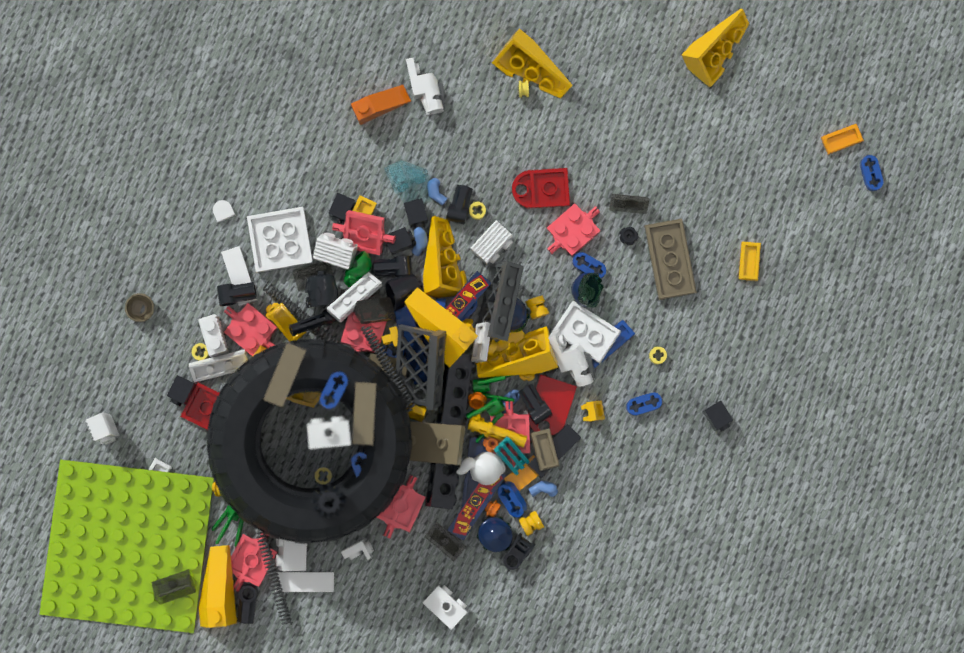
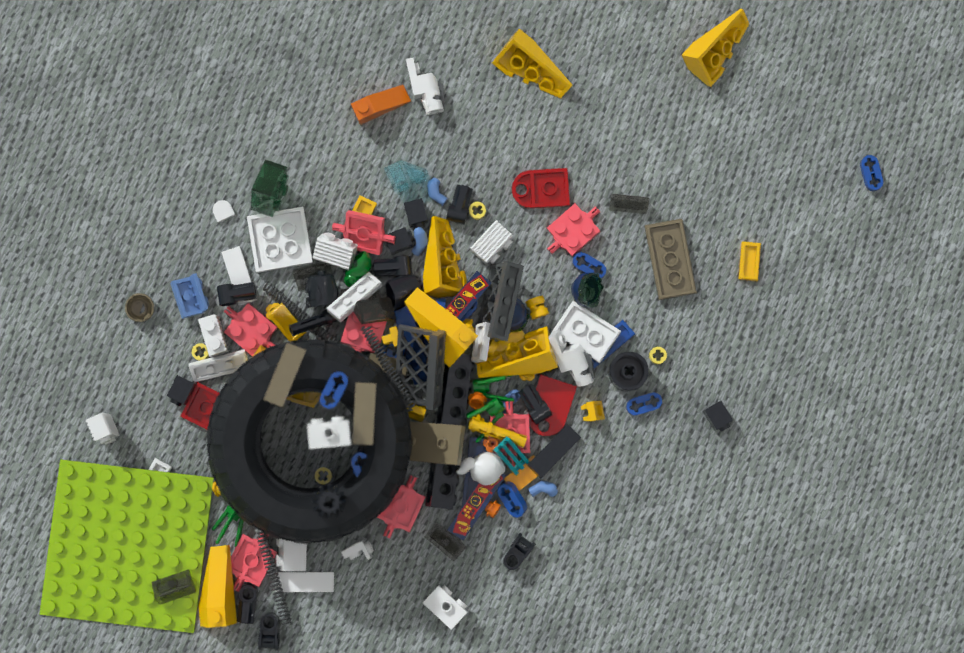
black brick [328,193,356,224] -> none
dark blue hair [477,517,513,552] -> none
yellow wheel [518,511,544,537] -> none
light yellow bush [519,80,529,98] -> none
dark tan tile [530,428,560,471] -> none
black plate [619,227,638,245] -> none
light orange tile [821,123,864,155] -> none
none -> medium blue bracket [170,273,209,319]
none -> clear green brick [251,159,289,217]
none -> black piece [258,612,280,651]
none -> black brick [608,352,649,392]

